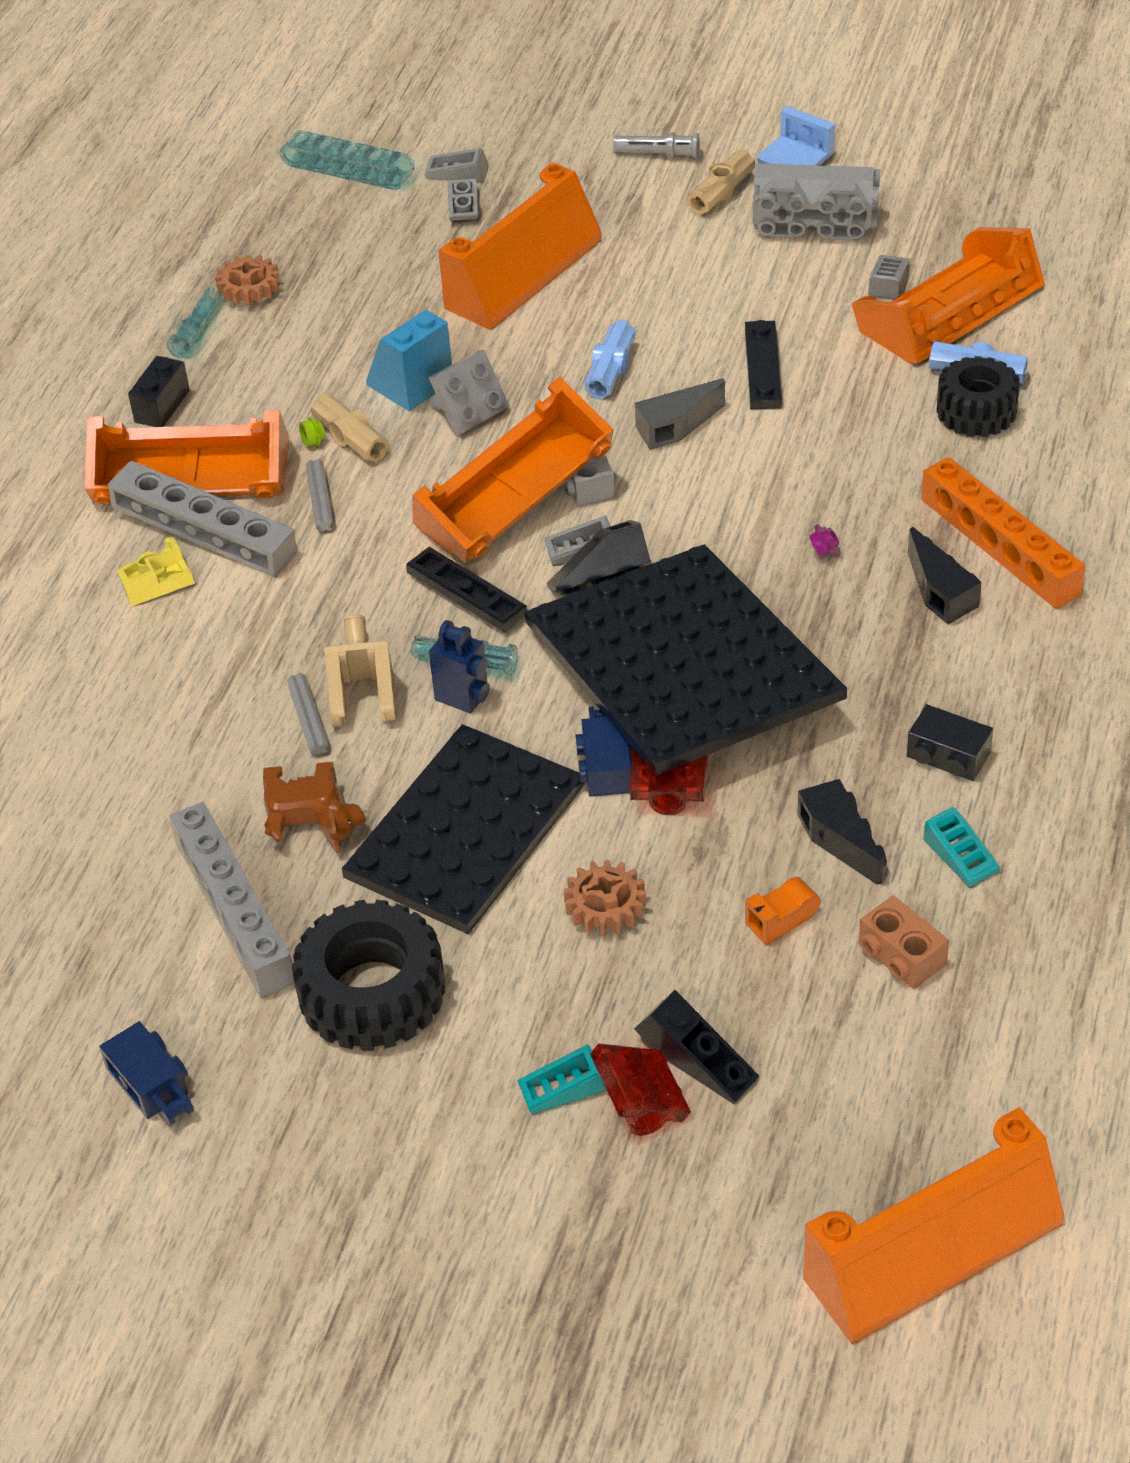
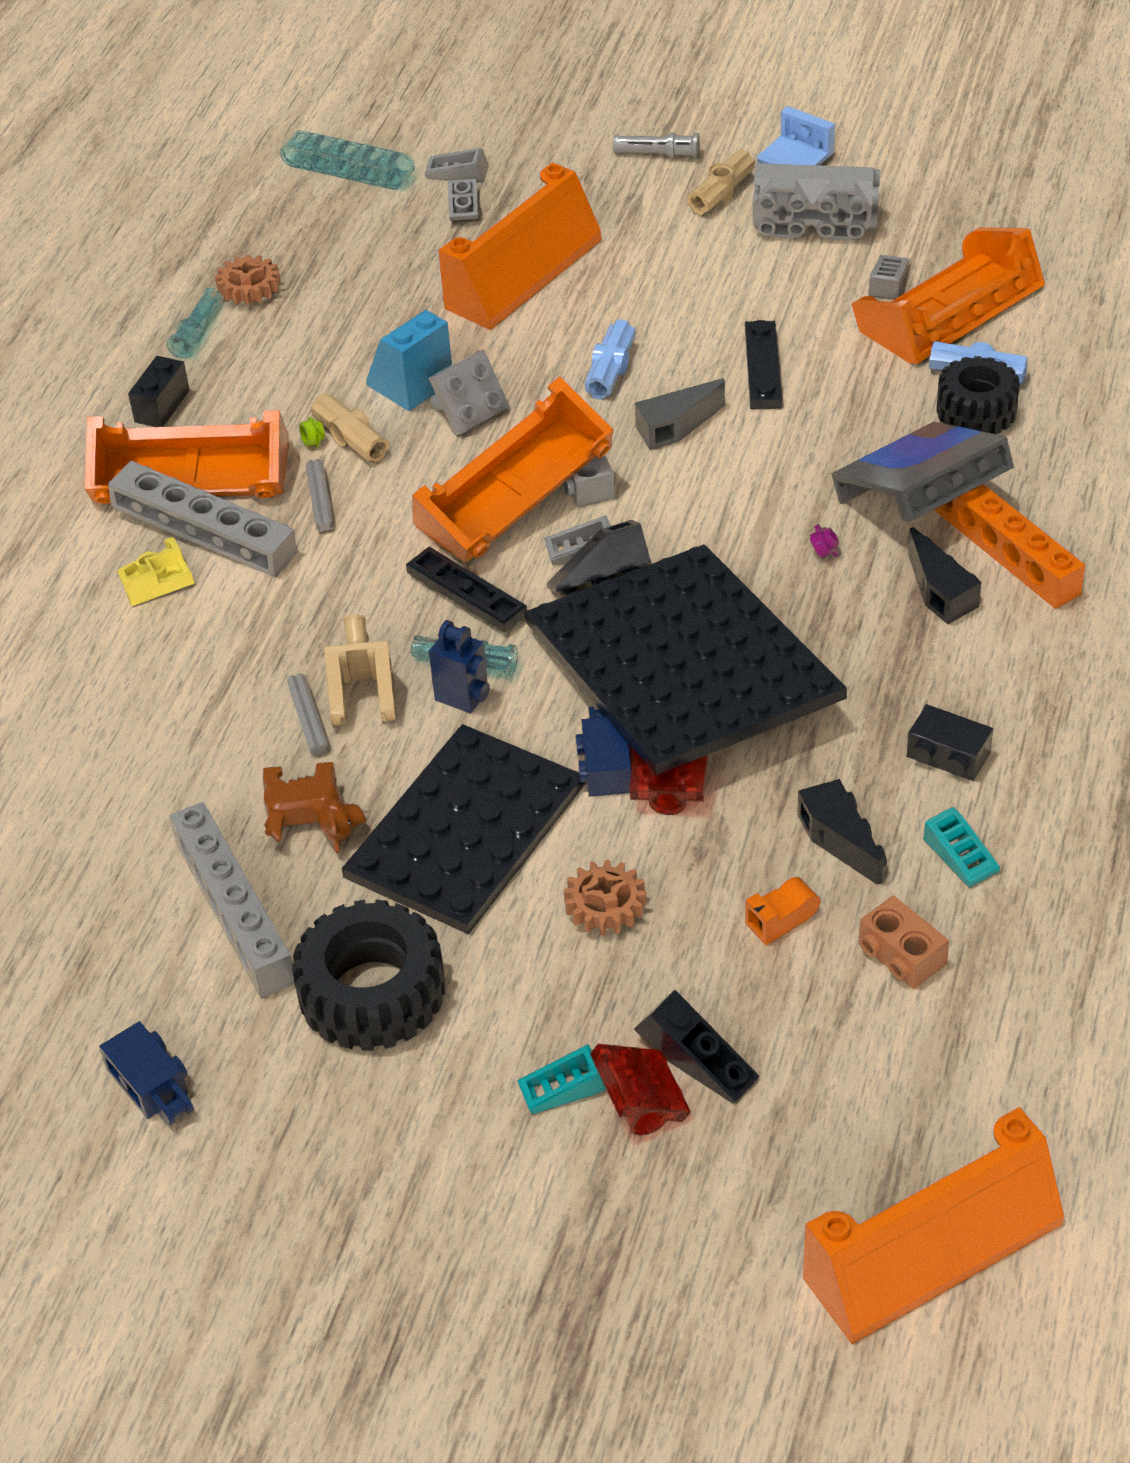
none -> dark grey panel [831,421,1014,522]

